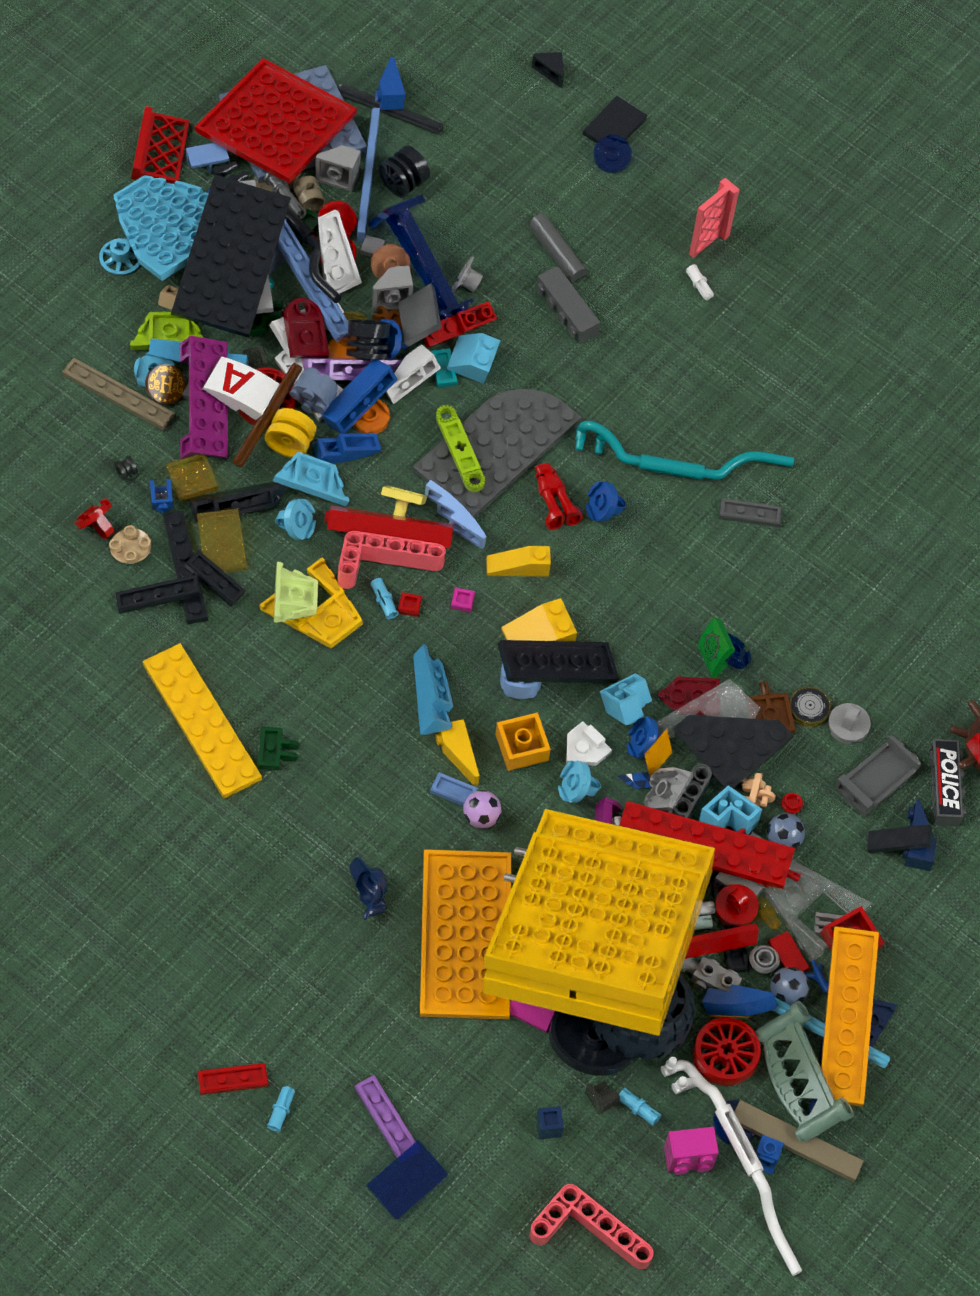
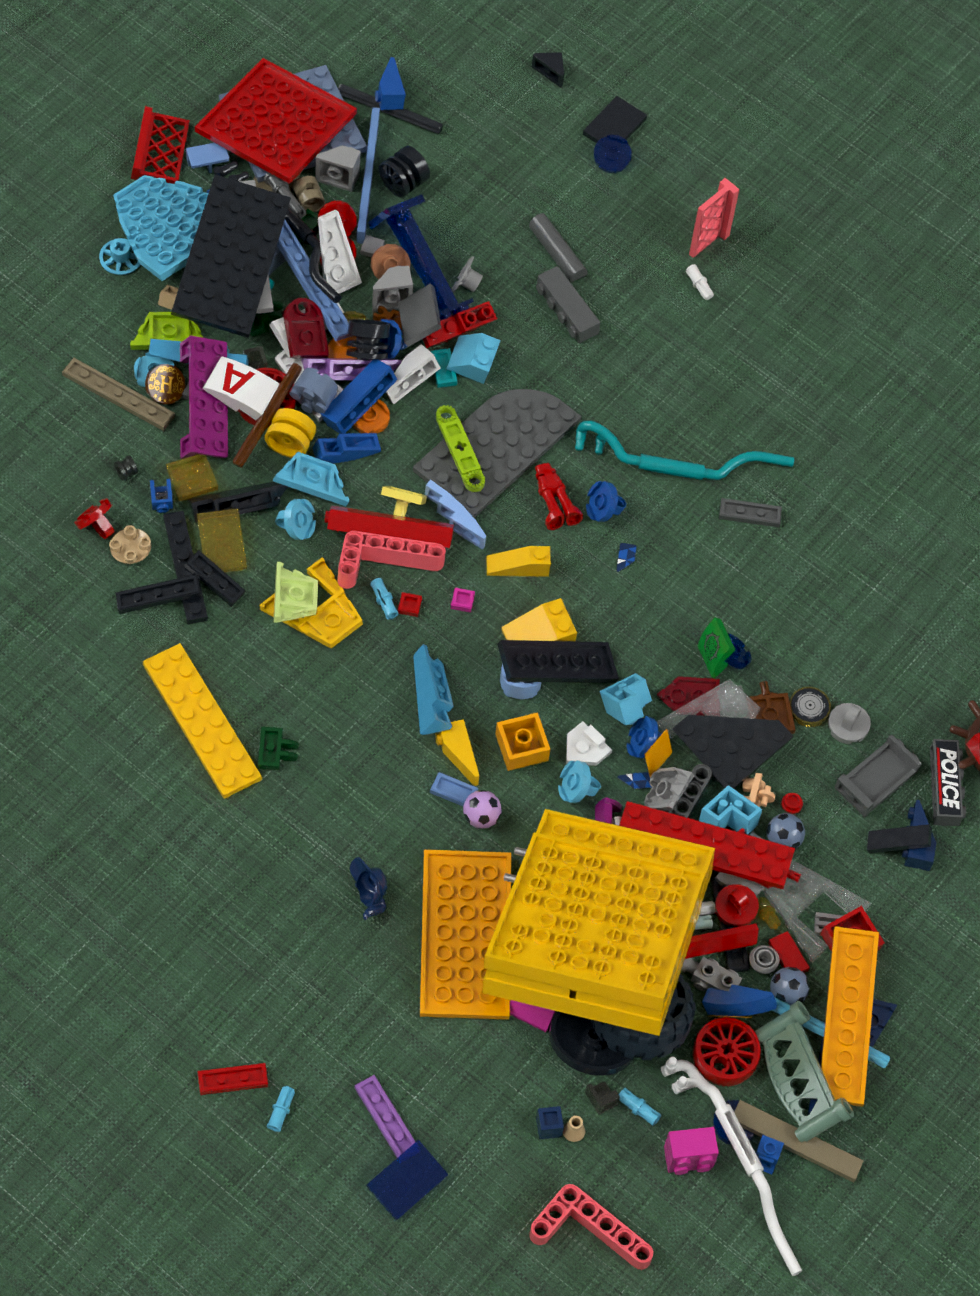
blue bar [806,959,829,994] -> none
none -> tan cone [563,1116,585,1142]
none -> sticker [617,543,636,572]

